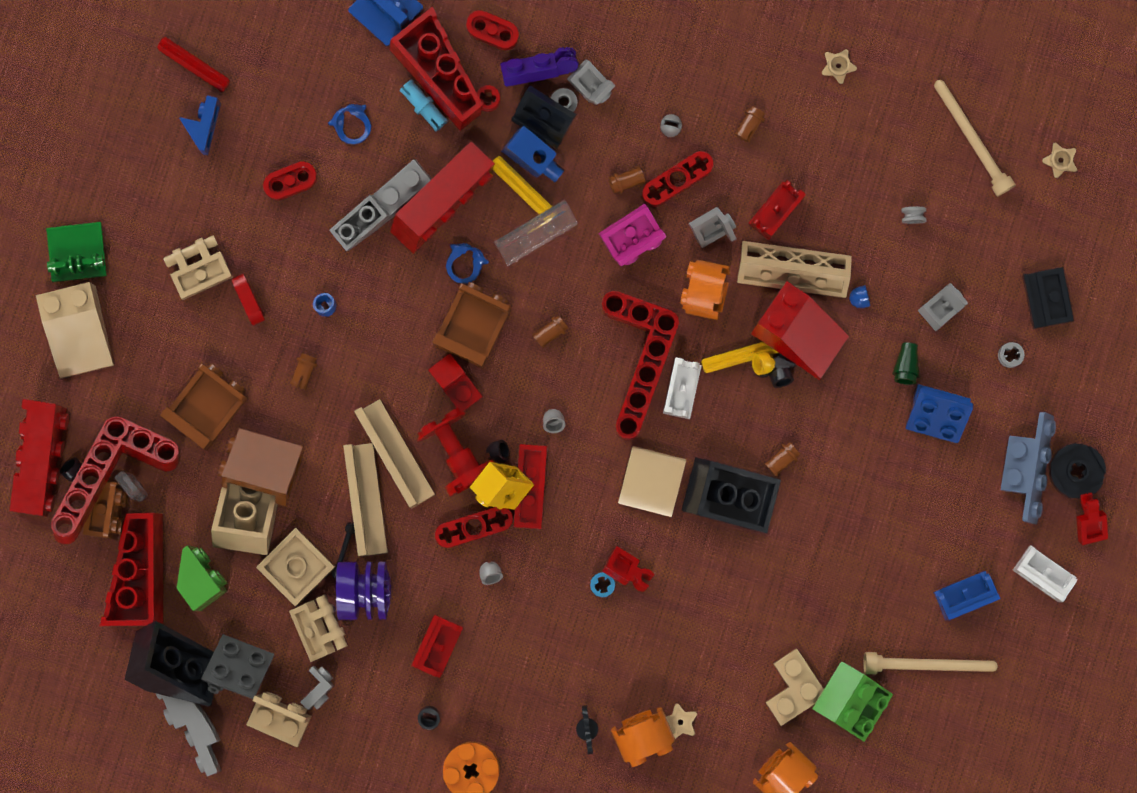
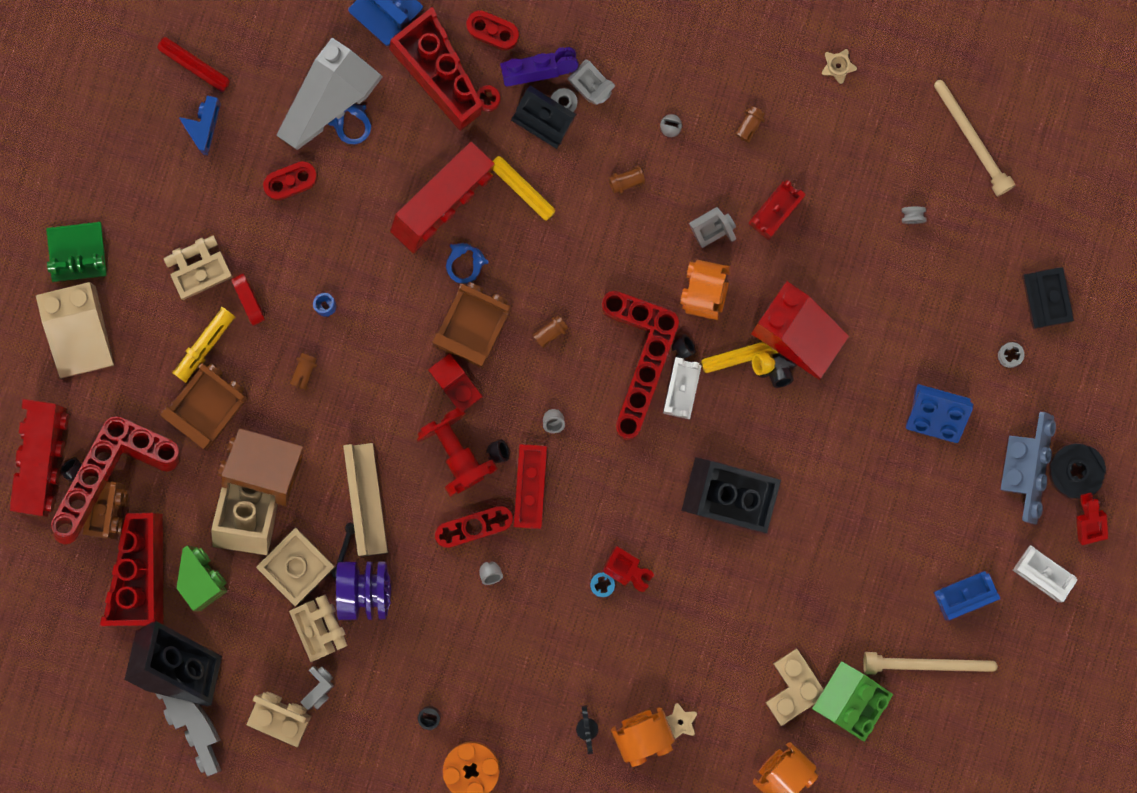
clear tile [114,471,148,502] -> none
dark grey hinge [201,634,275,699] -> none
light grey slope [329,159,432,251] -> none
tan fence [354,399,435,509] -> none
medium azure pin [399,79,448,132] -> none
red hinge [411,615,464,678] -> none
yellow brick [470,462,534,510] -> none
clear tile [494,200,578,266] -> none
blue torso [501,126,565,183] -> none
dark pink bracket [598,204,667,266] -> none
tan slope [618,446,686,517] -> none
red beam [642,151,713,207] -> none
tan fence [737,241,851,298] -> none
dark orange pin [764,442,801,476] -> none
blue hinge [849,285,871,308] -> none
dark green cone [892,342,920,385] -> none
light grey bracket [918,283,968,331] -> none
tan plate [1042,143,1077,178] -> none
none -> yellow pin [172,307,236,383]
none -> light grey wedge [277,38,383,150]
none -> black hinge [672,334,696,359]

